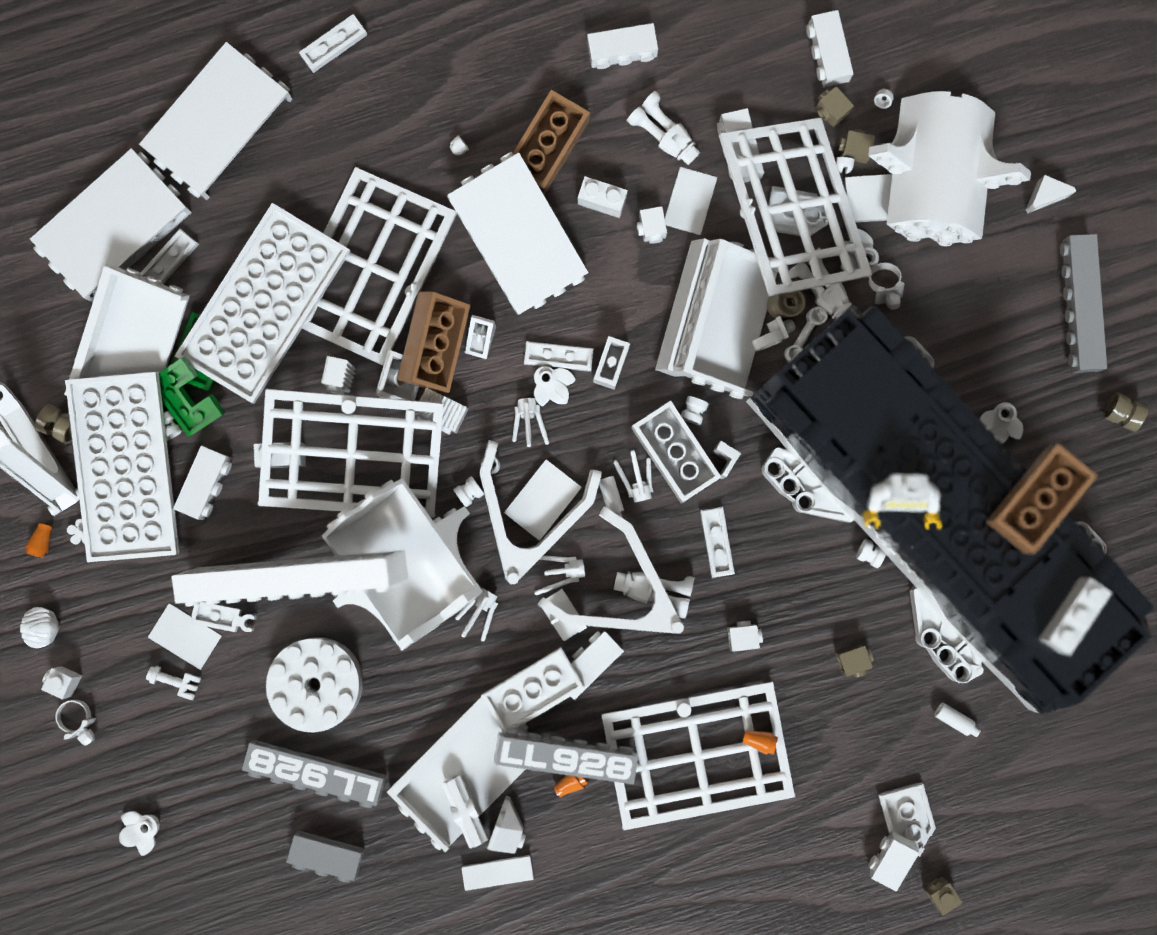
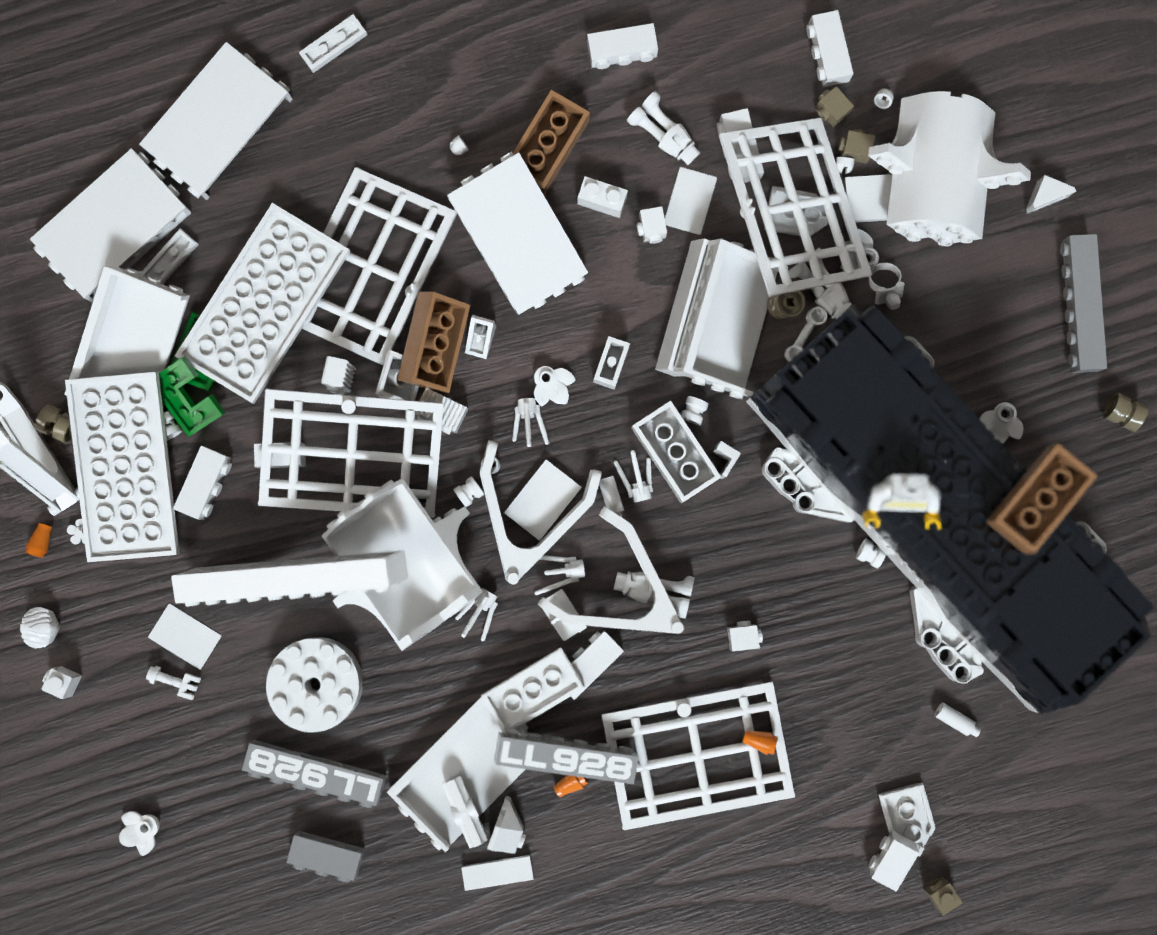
white piece [56,700,96,746] -> none
white plate [190,602,257,632] -> none
white tile [524,341,594,372] -> none
white tile [700,507,735,578] -> none
white piece [752,316,795,351] -> none
dark tan brick [835,645,874,677] -> none
white brick [1039,578,1112,655] -> none

